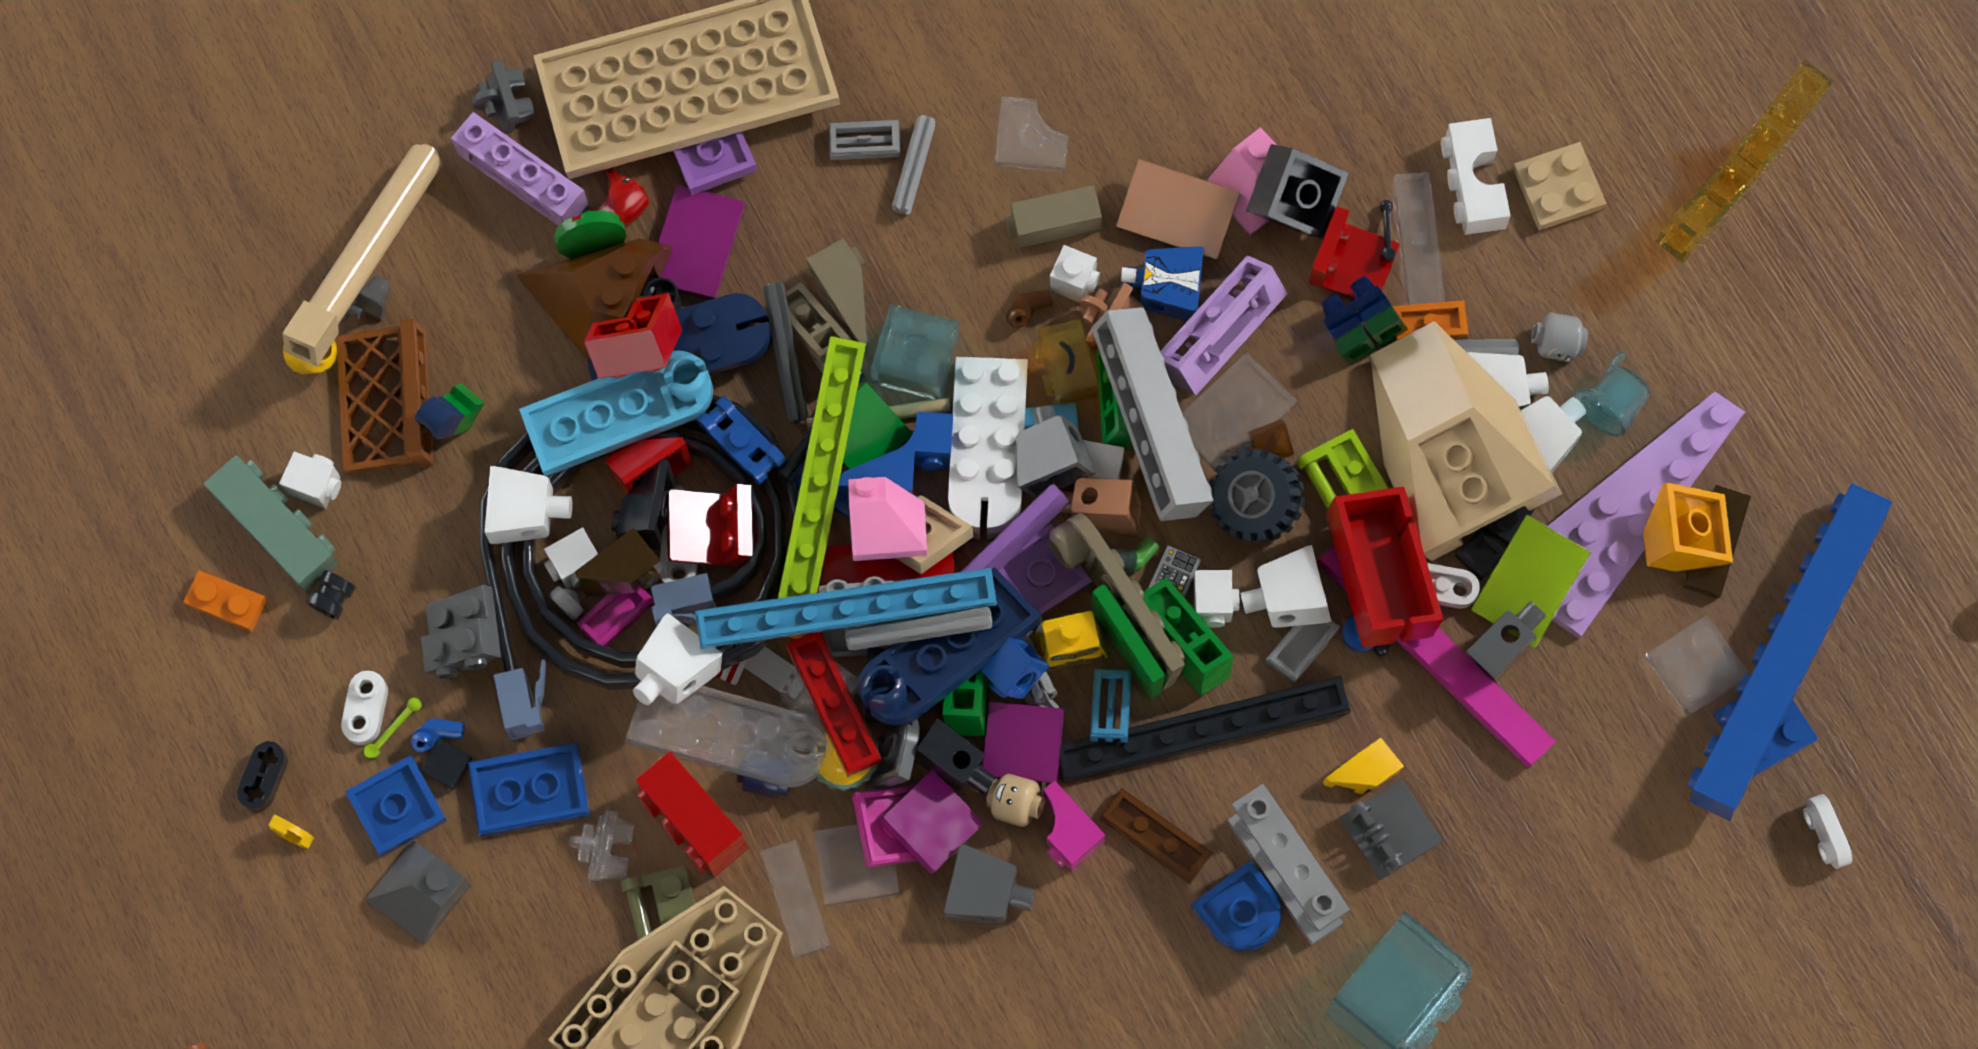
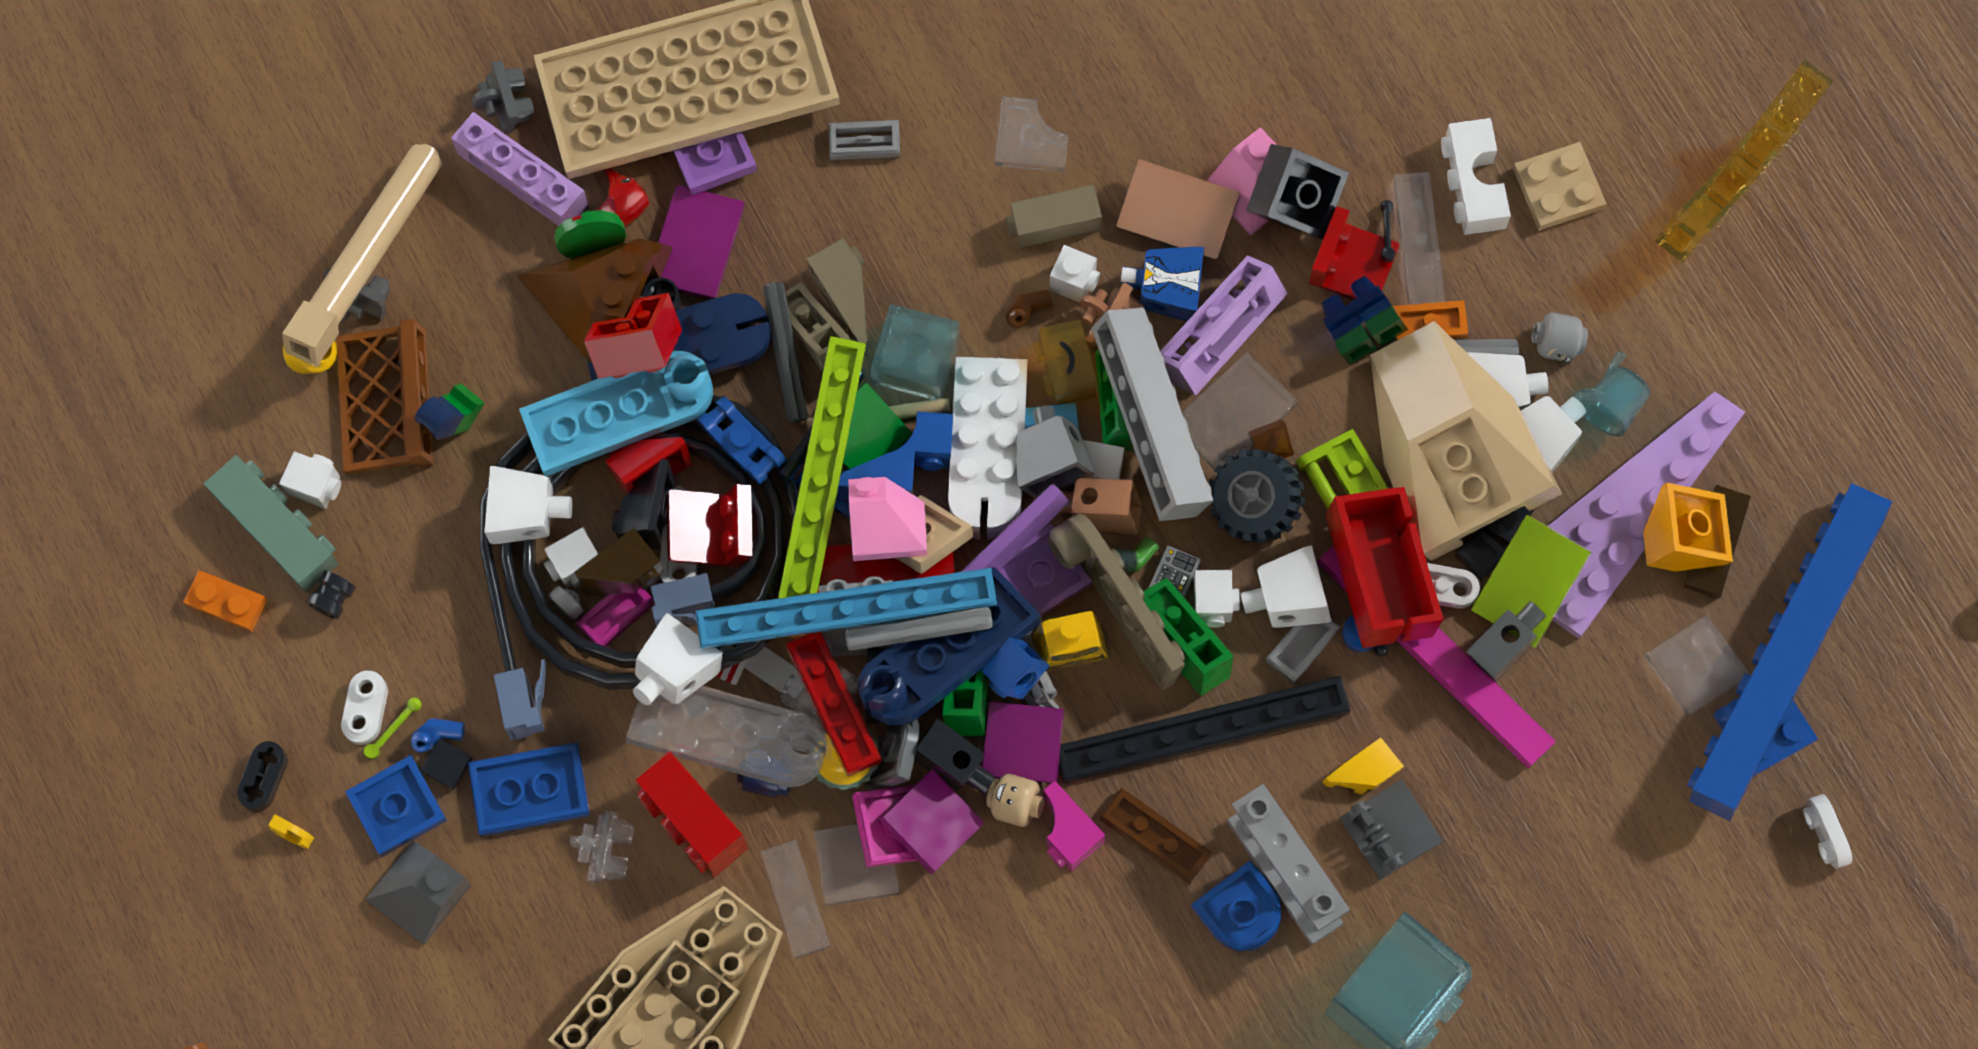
dark grey plate [421,585,501,680] -> none
olive plate [620,865,696,940] -> none
light grey axle [892,115,935,215] -> none
dark grey torso [944,844,1035,923] -> none
dark azure tile [1090,669,1132,743] -> none
green tile [1091,584,1165,701] -> none

